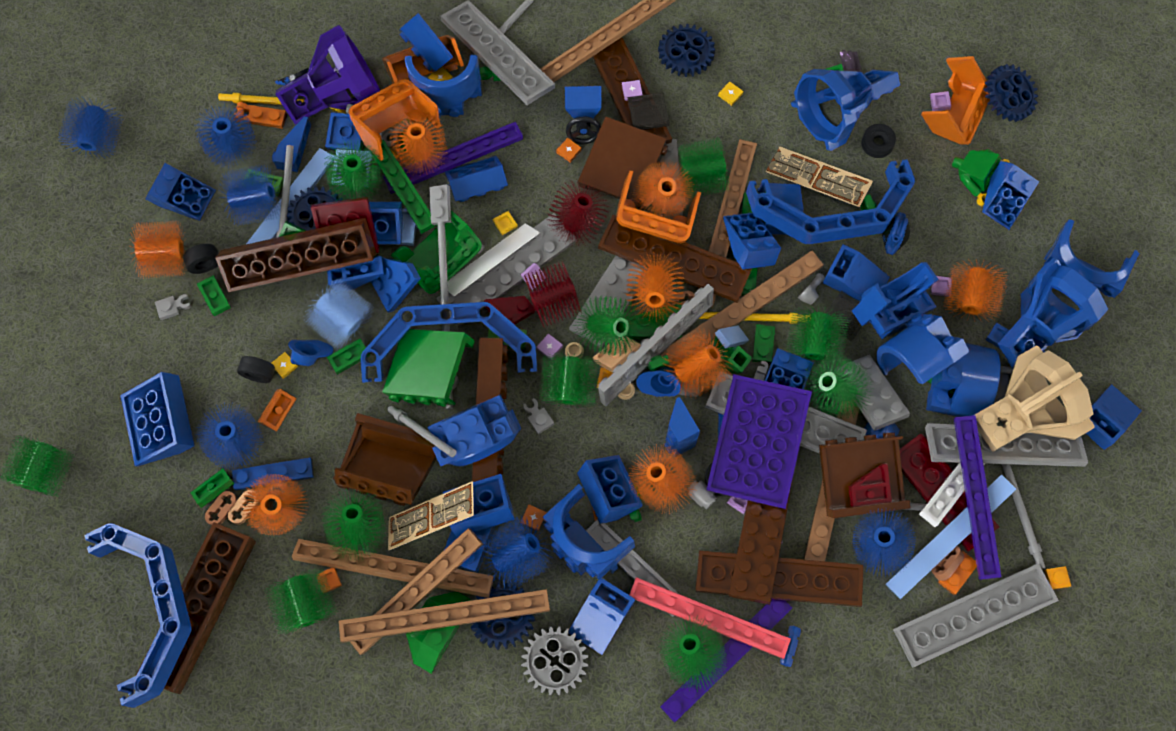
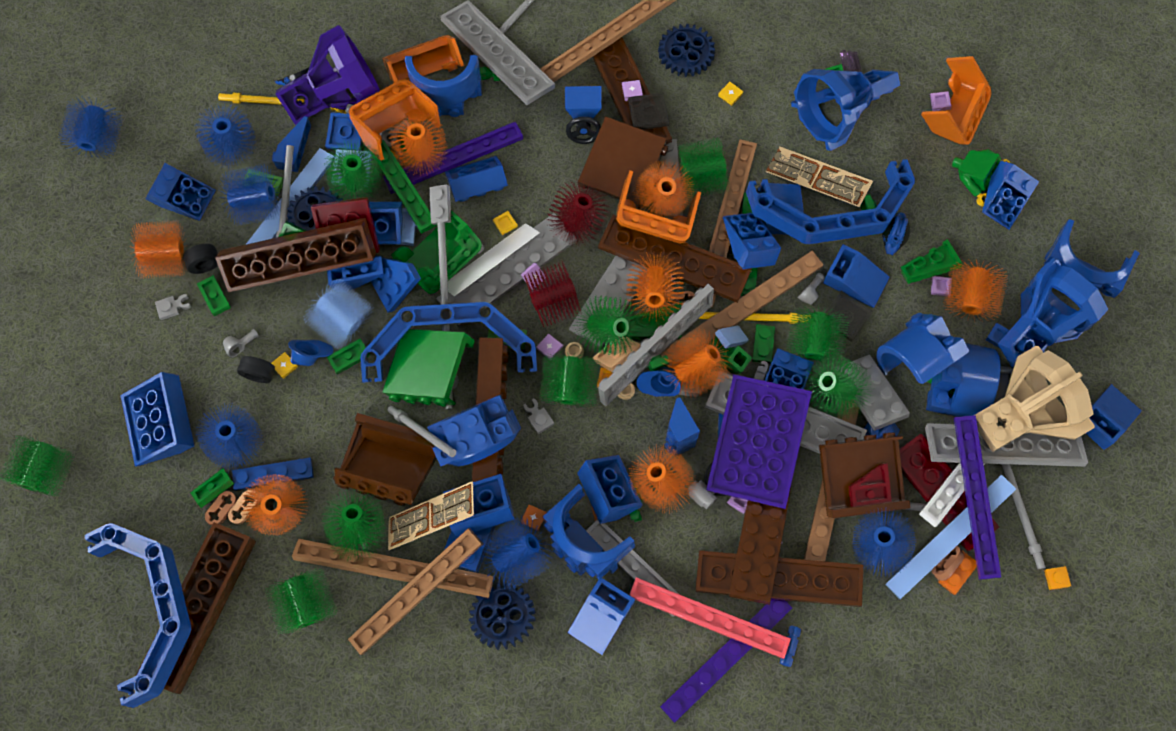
orange plate [234,102,287,129] -> none
orange slope [258,389,297,432] -> none
orange tile [317,568,342,593] -> none
medium nougat plate [339,589,550,643] -> none
blue slope [399,14,453,72] -> none
green wedge [406,591,473,674] -> none
yellow tile [428,67,453,81] -> none
dark red wing [484,296,535,325] -> none
light grey gear [521,626,588,695] -> none
orange tile [556,138,582,163] -> none
green piece [659,615,727,692] -> none
blue piece [852,262,939,339] -> none
black tyre [861,124,896,158] -> none
light grey plate [893,563,1059,668] -> none
dark blue gear [984,64,1038,122] -> none
none -> light grey bar [223,329,259,358]
none -> green wing [901,239,962,284]

